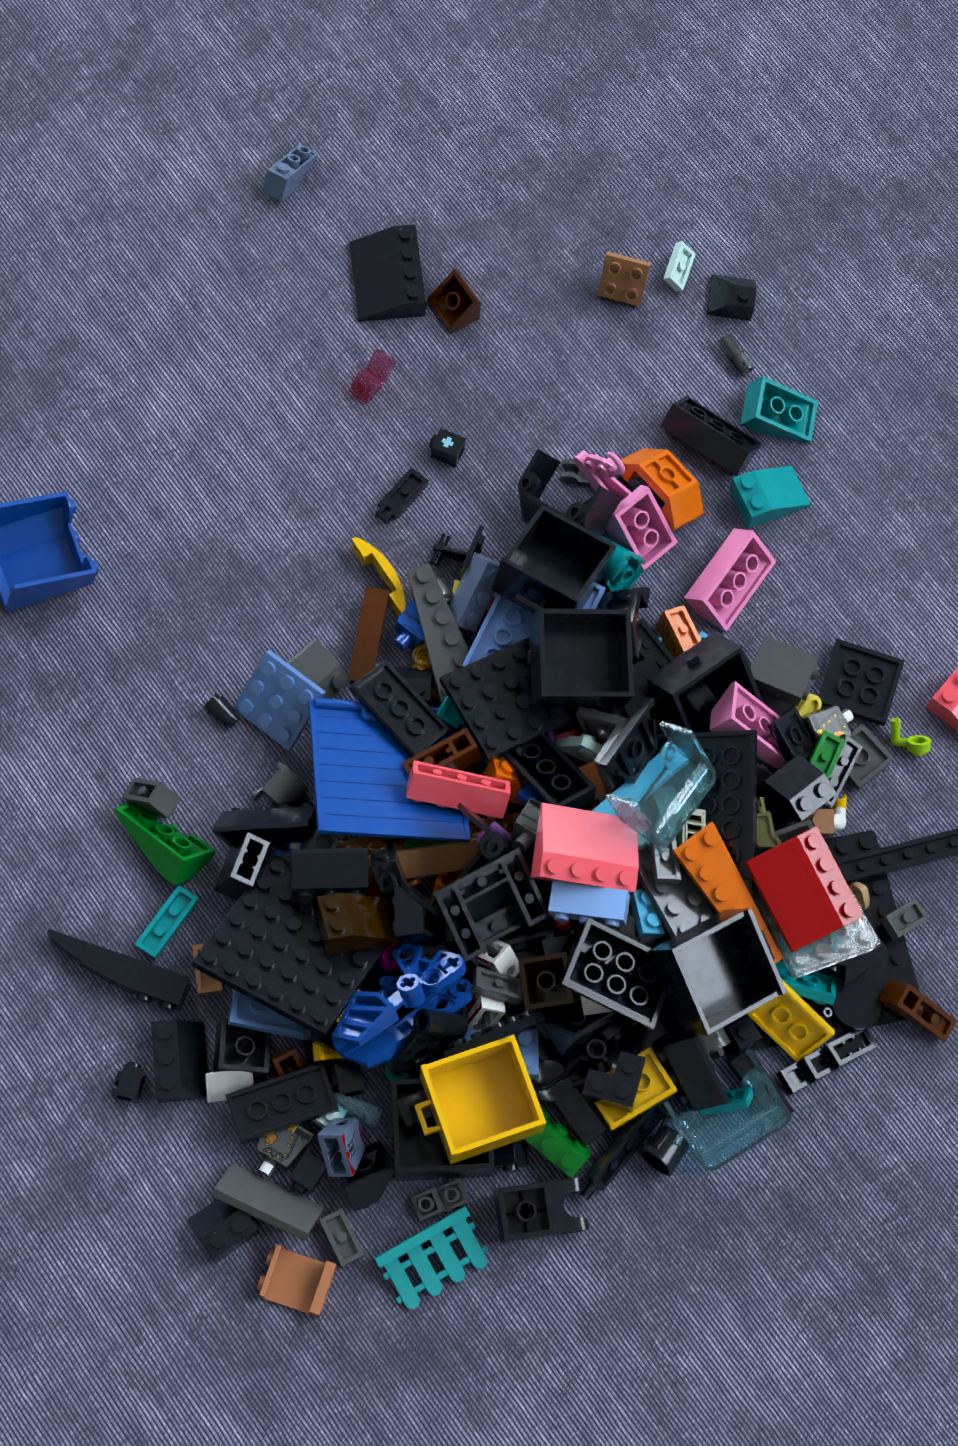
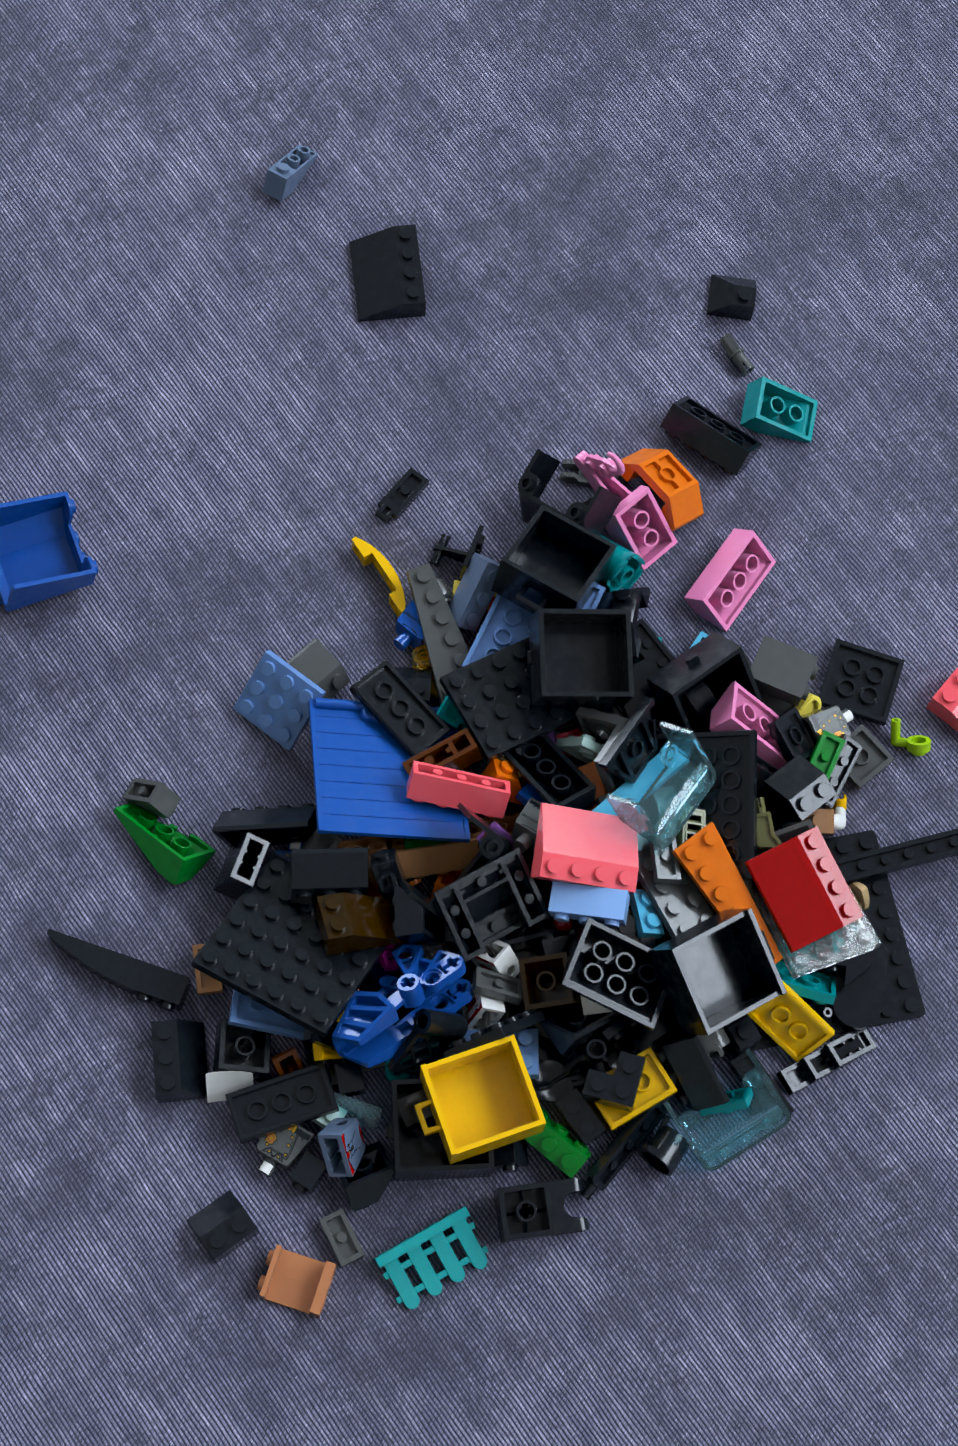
black brick [111,1062,146,1104] -> none
teal plate [134,885,199,960] -> none
black cone [204,693,240,728] -> none
dark grey tile [211,1163,324,1240] -> none
dark grey hat [251,762,309,808] -> none
clear pink slope [348,349,397,404] -> none
reddish brown slope [348,586,390,681] -> none
dark grey slope [411,1178,472,1222] -> none
reddish brown slope [427,268,481,333] -> none
black brick [429,428,466,467] -> none
medium nougat plate [597,251,651,307] -> none
orange panel [656,605,701,658] -> none
light aqua plate [663,241,695,292] -> none
teal slope [729,466,811,529] -> none
reddish brown slope [878,979,957,1042] -> none
dark grey plate [880,898,929,941] -> none

